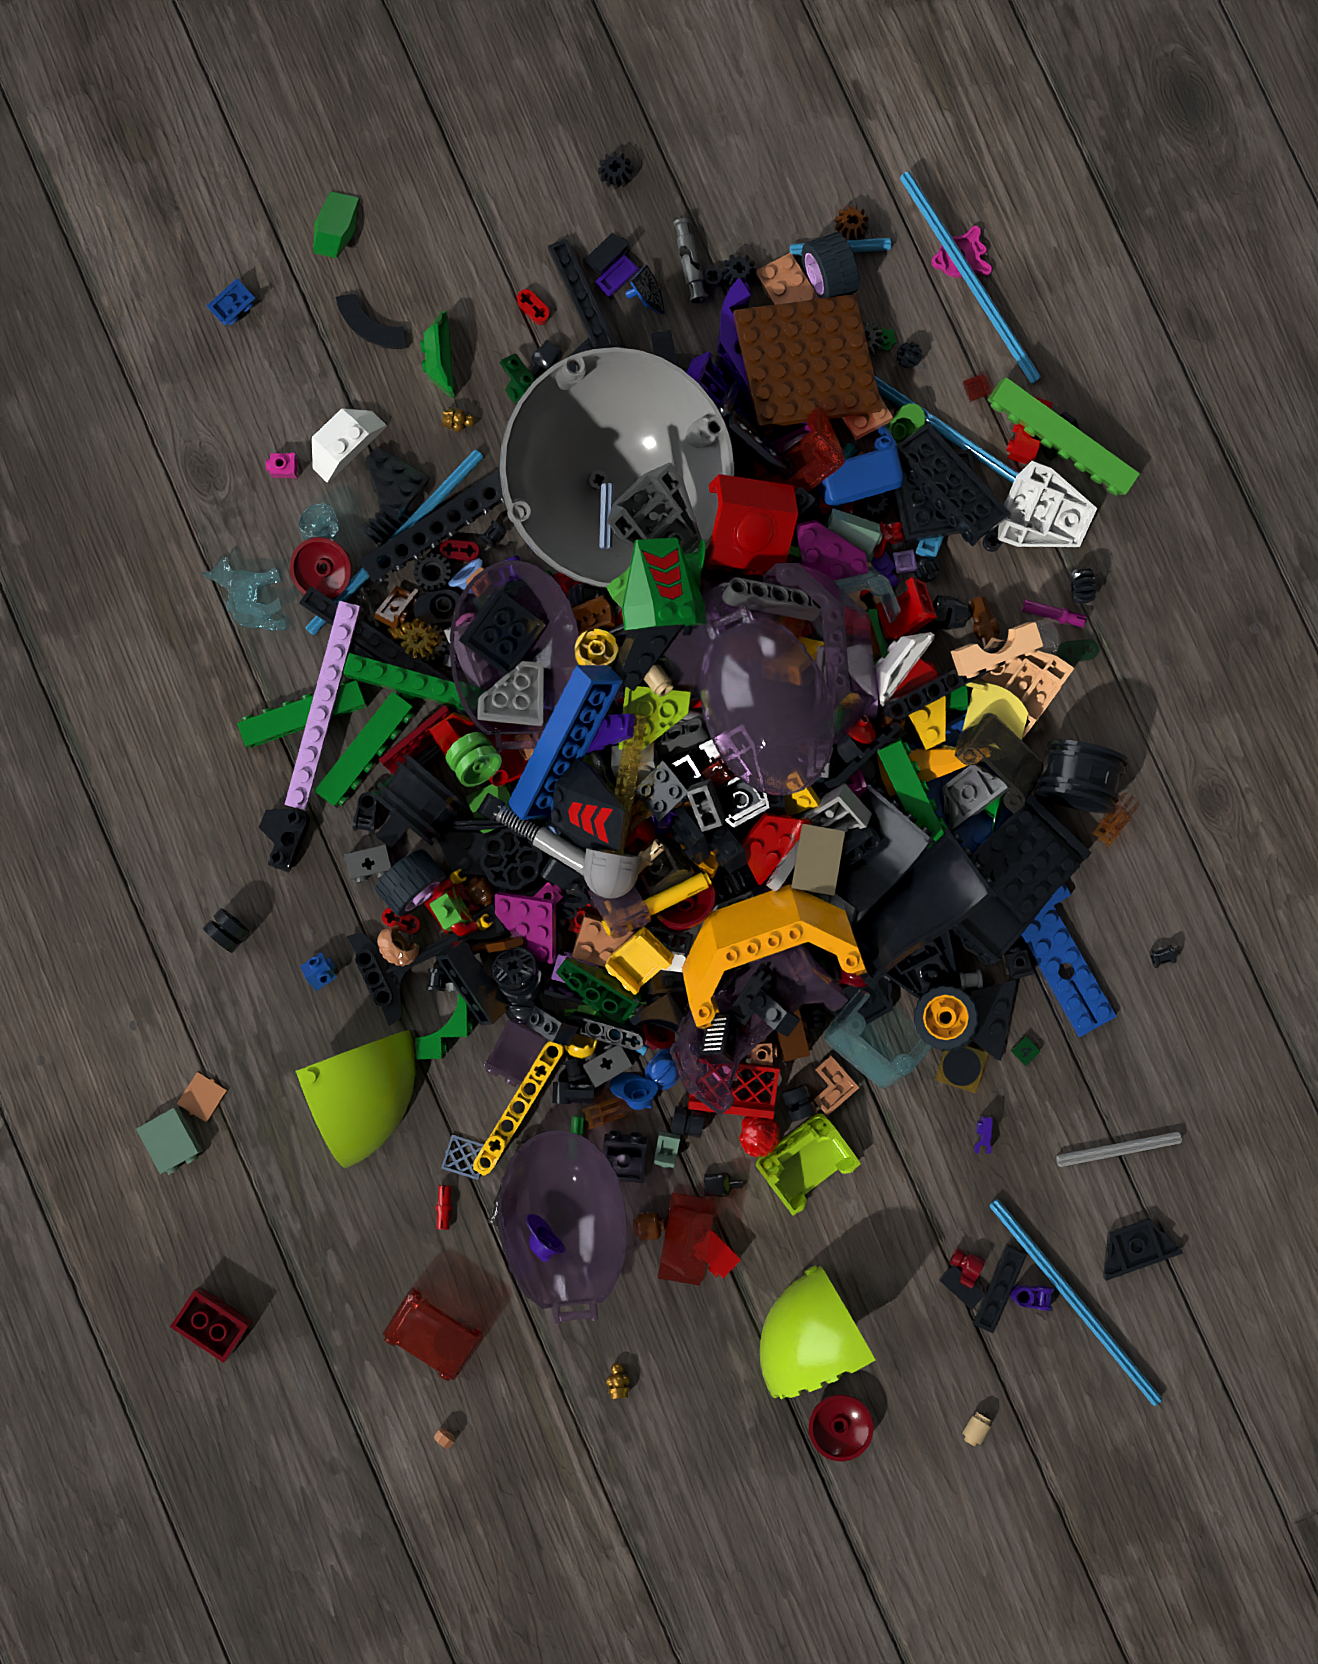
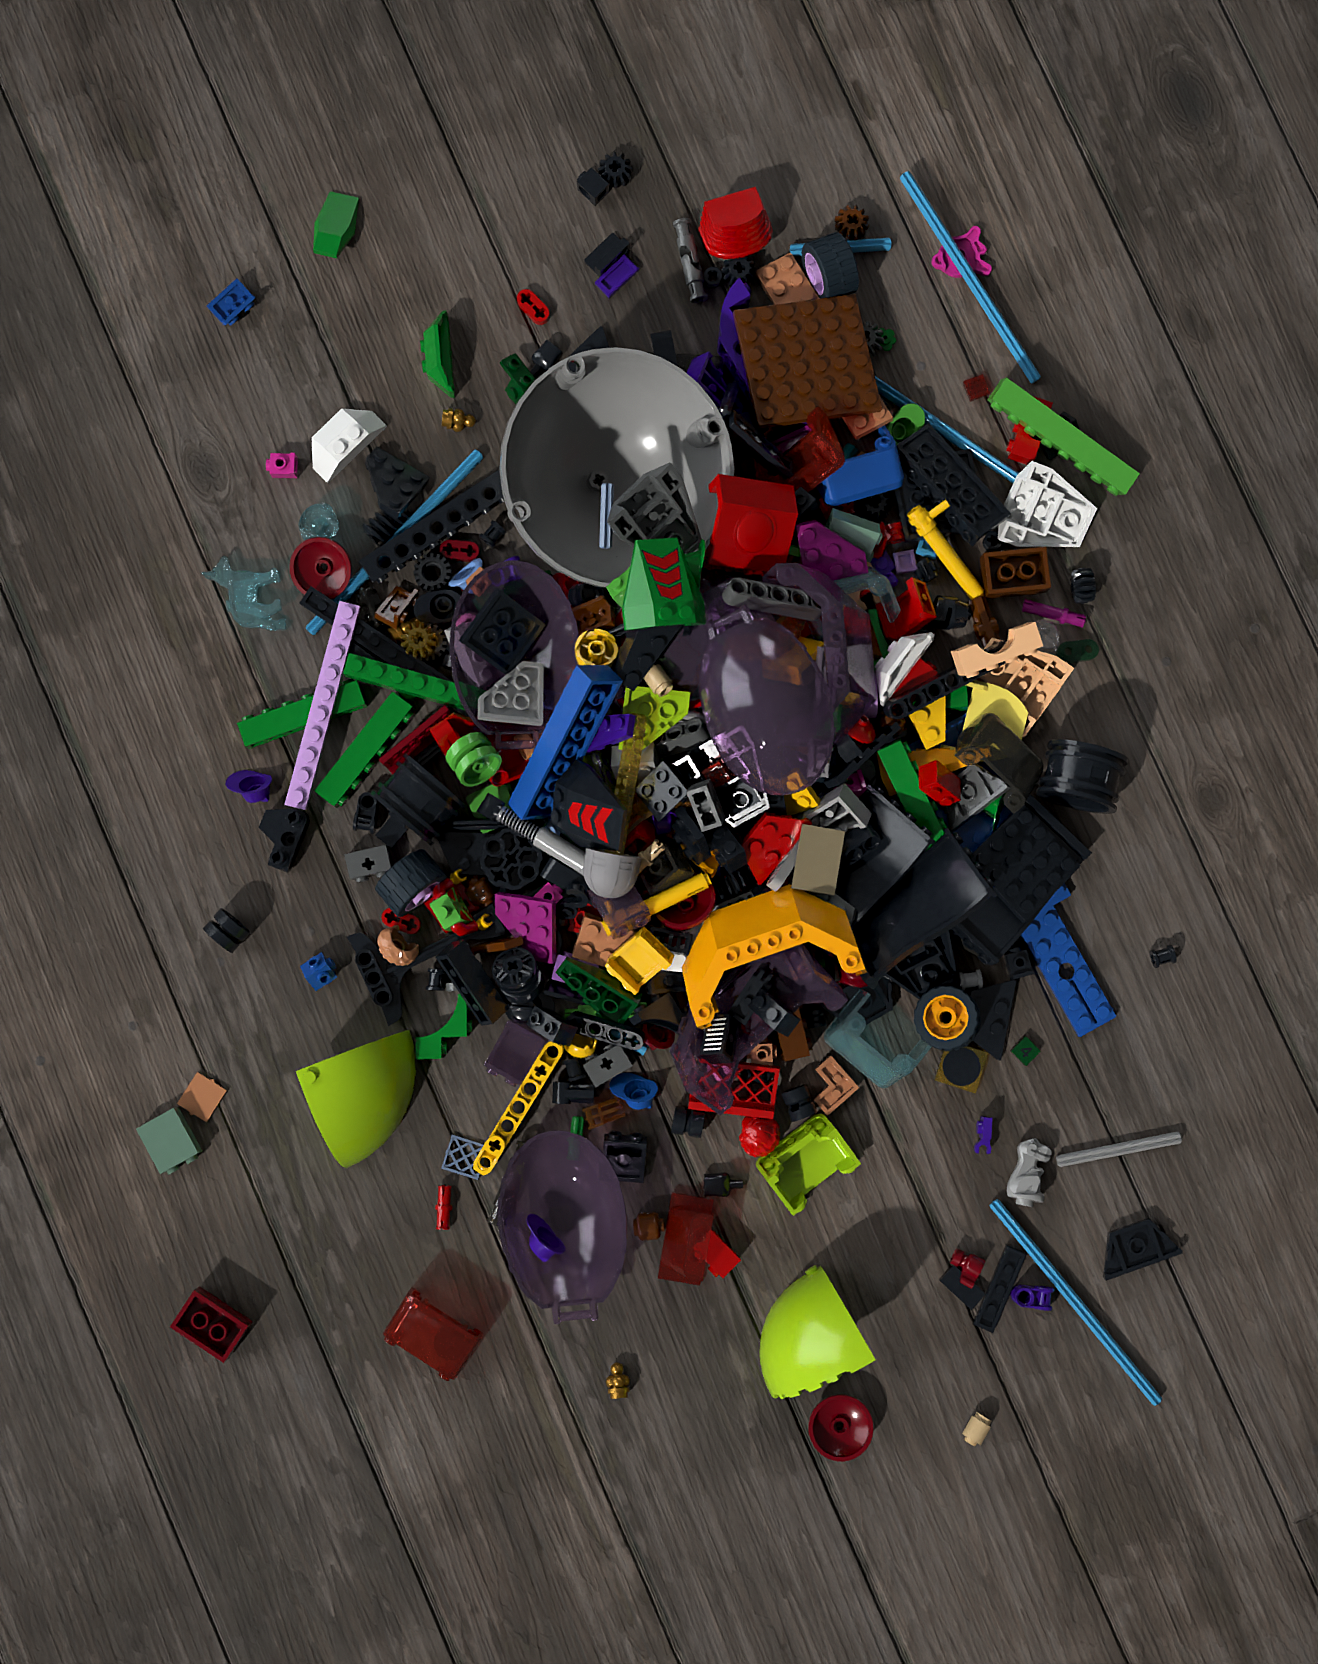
black tile [335,293,407,349] -> none
nougat tile [434,1428,455,1449] -> none
black plate [548,239,617,349] -> none
shield [625,264,665,315] -> none
blue piece [645,1044,691,1090] -> none
sand green bracket [654,1131,681,1168] -> none
black gear [896,341,922,369] -> none
clear orange arm [1091,804,1132,848] -> none
none -> dark purple piece [225,770,272,803]
none -> black brick [577,168,609,206]
none -> red piece [698,187,773,259]
none -> yellow cylinder [907,499,985,600]
none -> red brick [919,760,961,807]
none -> reddish brown brick [980,547,1051,599]
none -> light grey animal [1007,1138,1052,1207]

